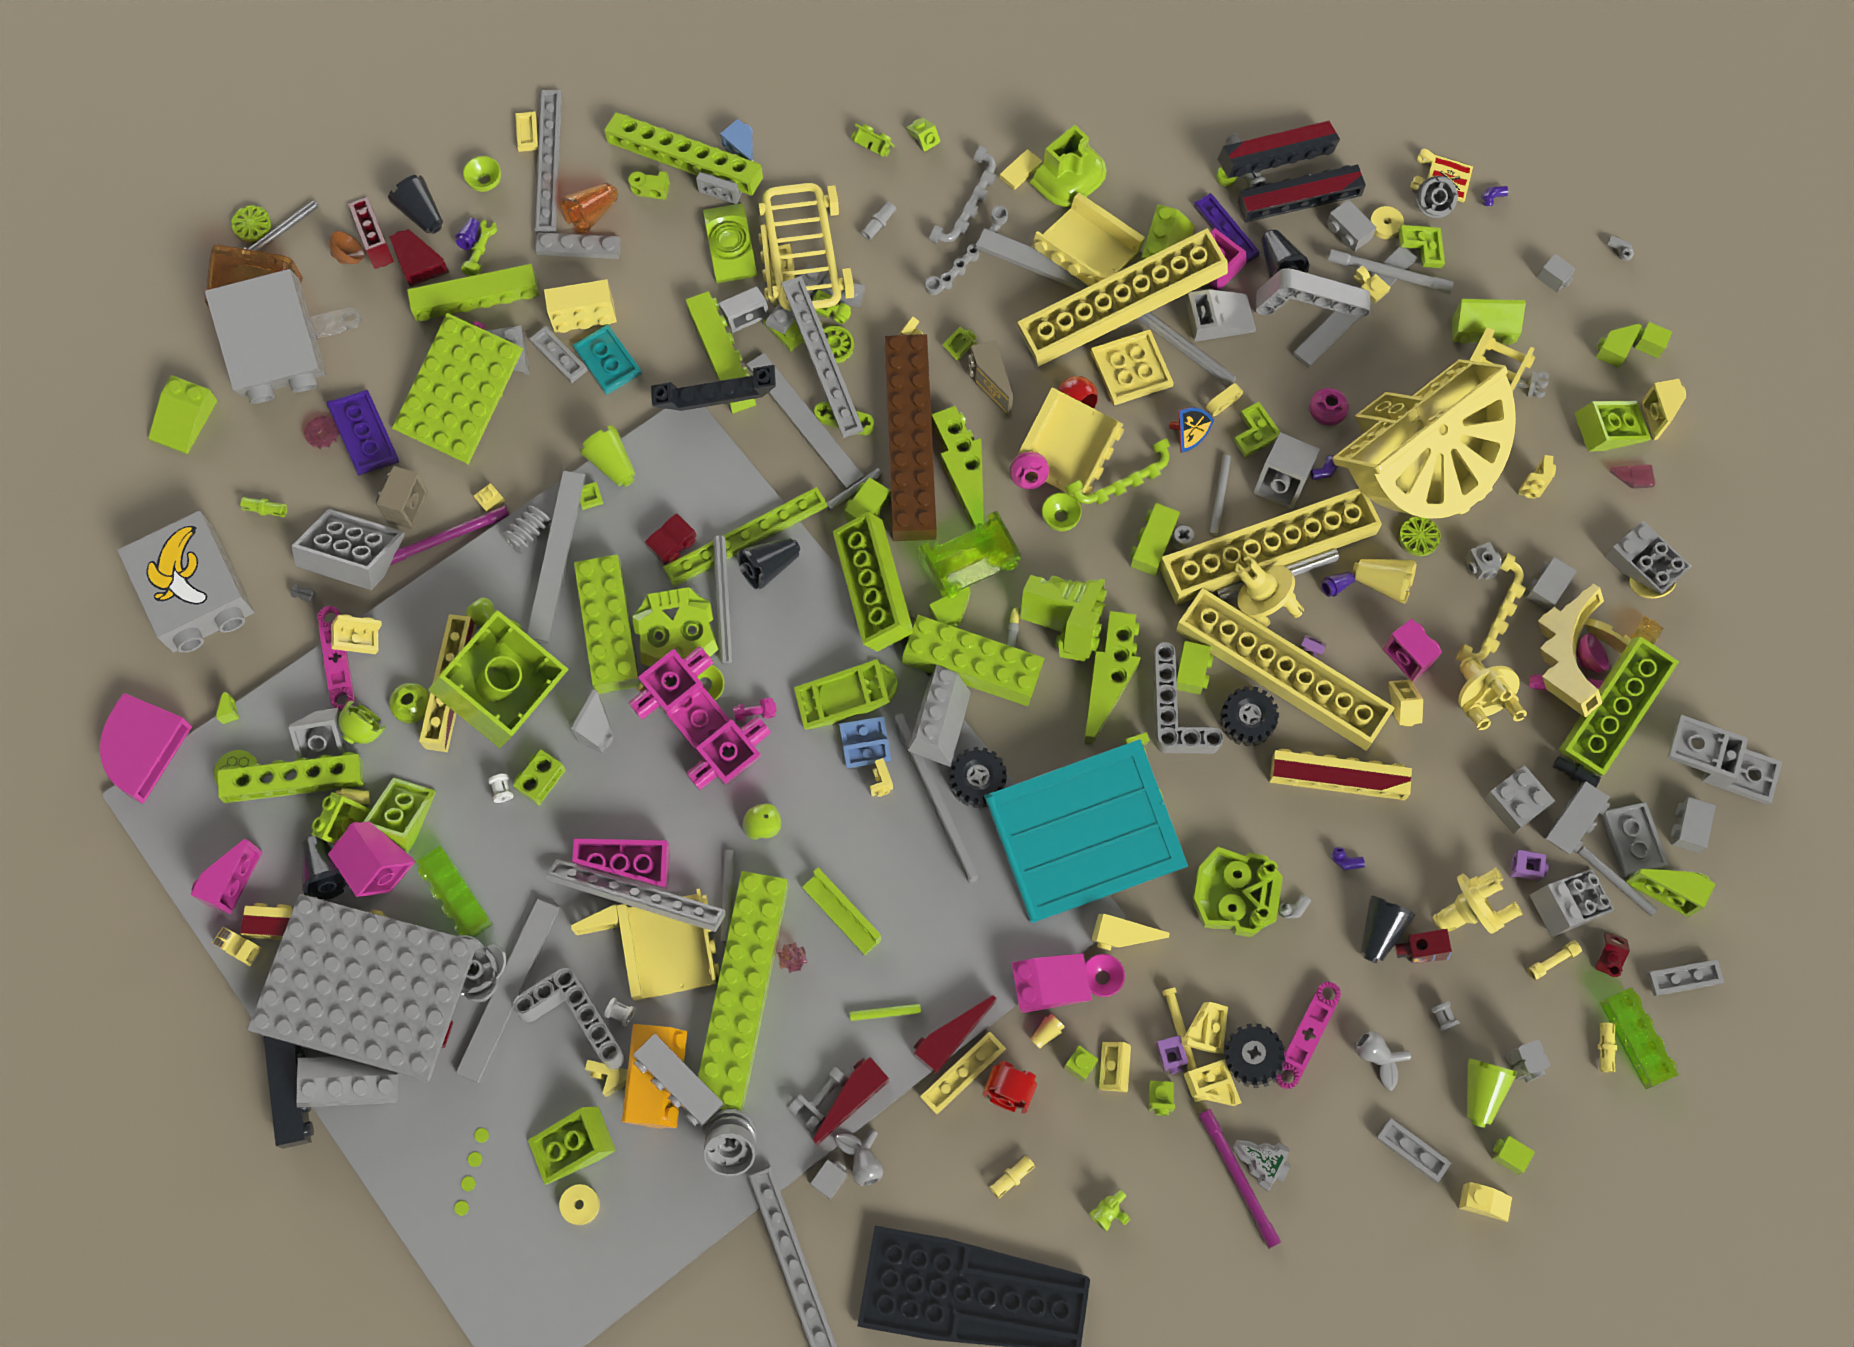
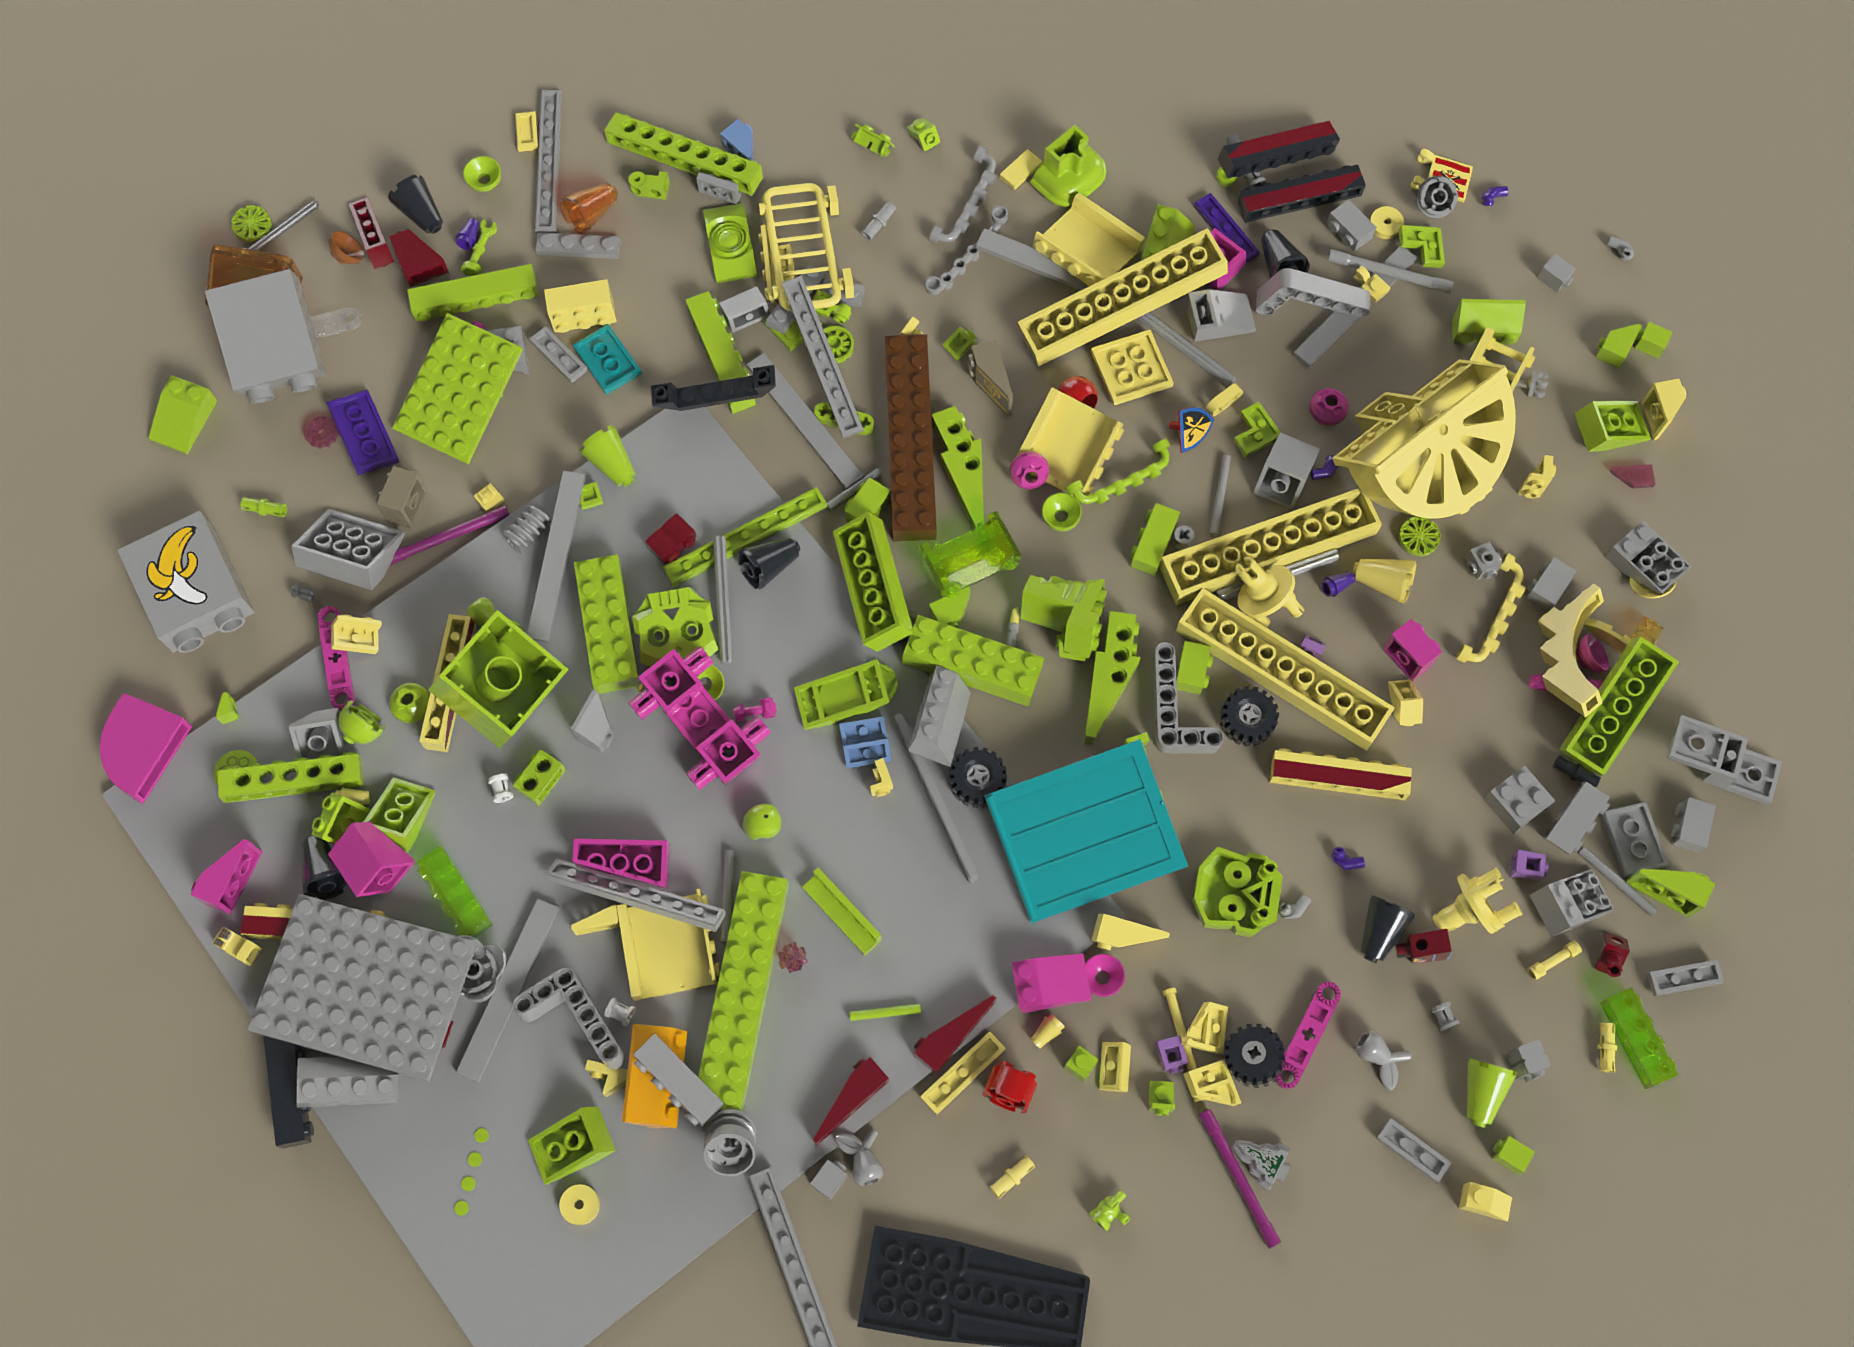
light grey bar [788,1067,848,1132] -> none
light yellow piece [1458,657,1527,730] -> none

